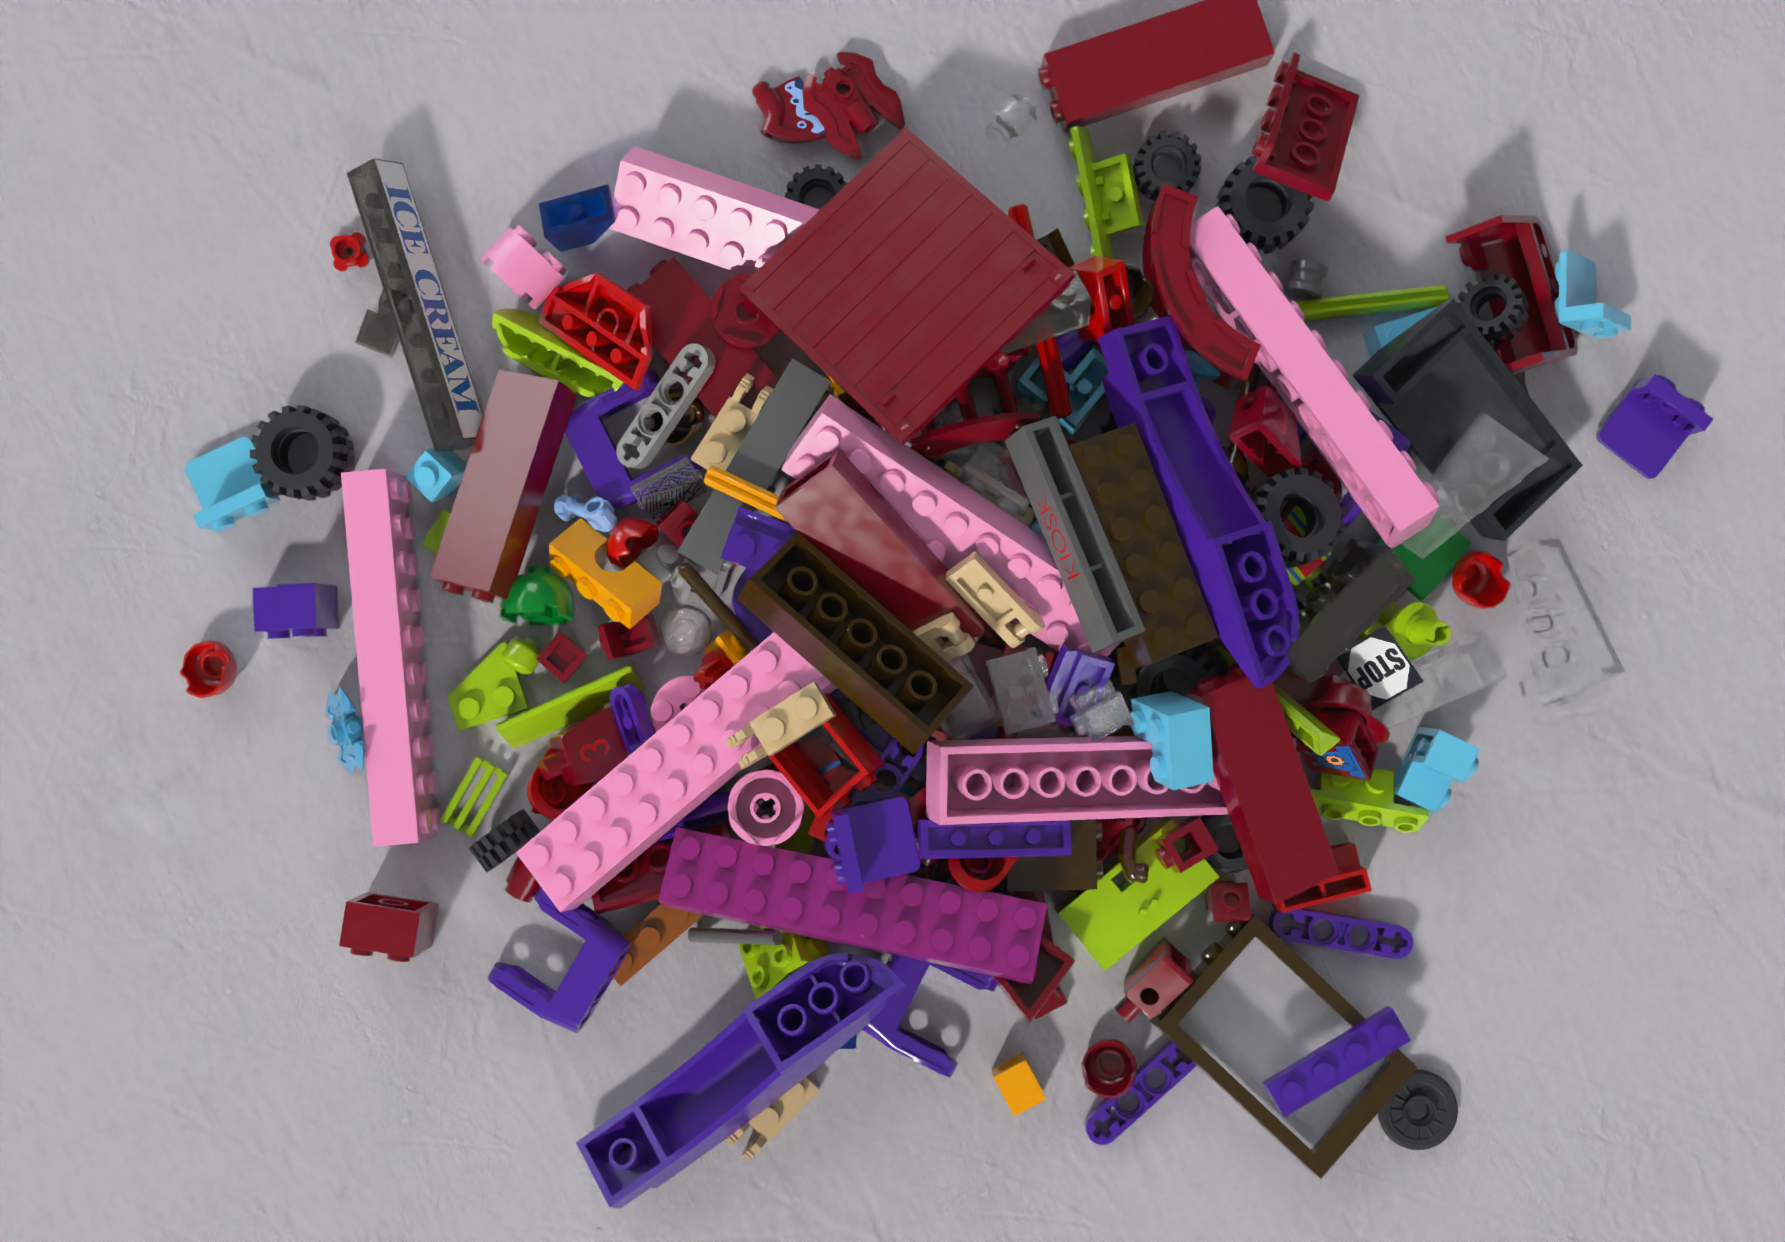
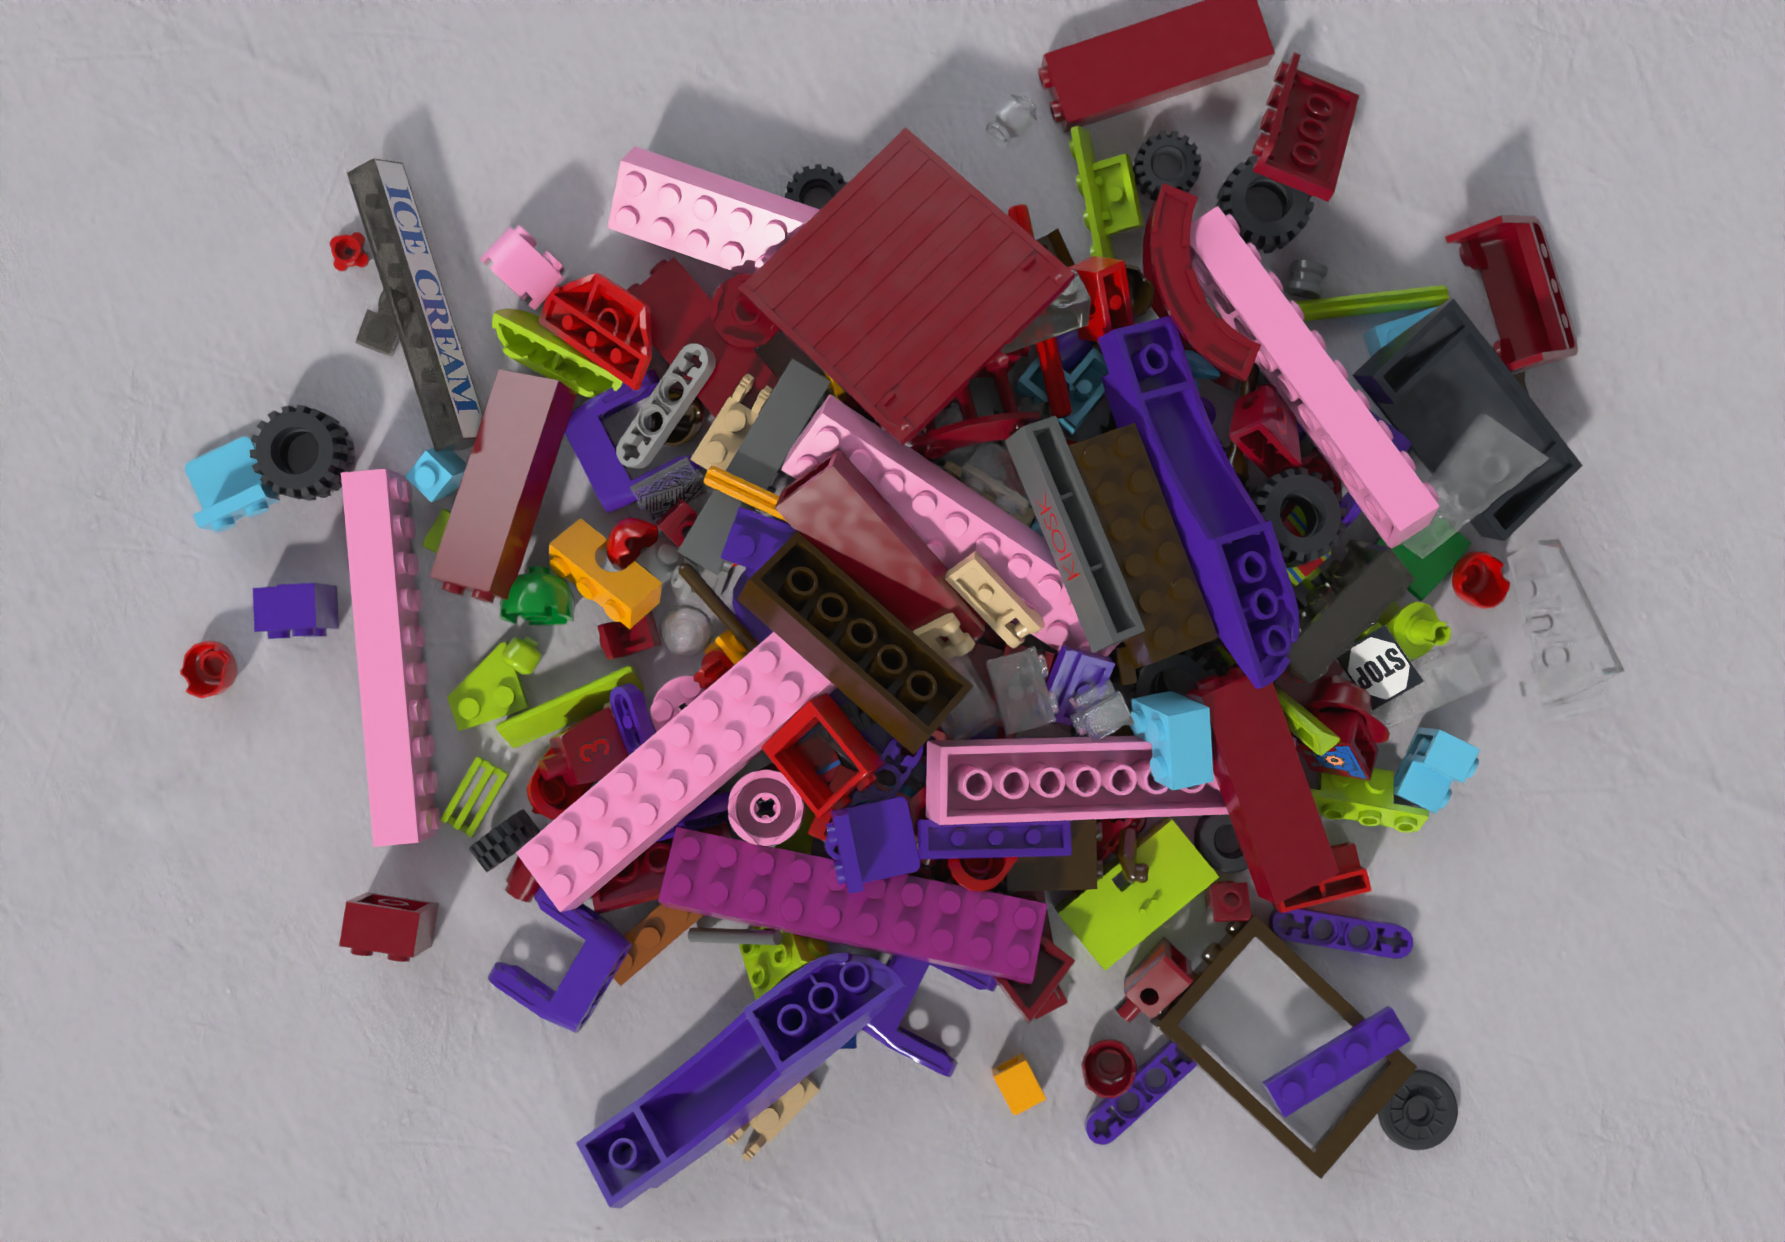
dark azure piece [325,686,365,774] -> none
dark red tile [536,631,590,683] -> none
clear blue slope [539,184,616,252] -> none
light blue bar [554,494,618,533] -> none
tan hinge [725,682,836,769] -> none
dark red arm [752,76,826,144] -> none
dark red piece [802,52,905,160] -> none
dark red brick [1154,817,1219,873] -> none
black tyre [1458,273,1530,345] -> none
medium azure bracket [1555,250,1631,339] -> none
dark purple bracket [1596,374,1713,479] -> none

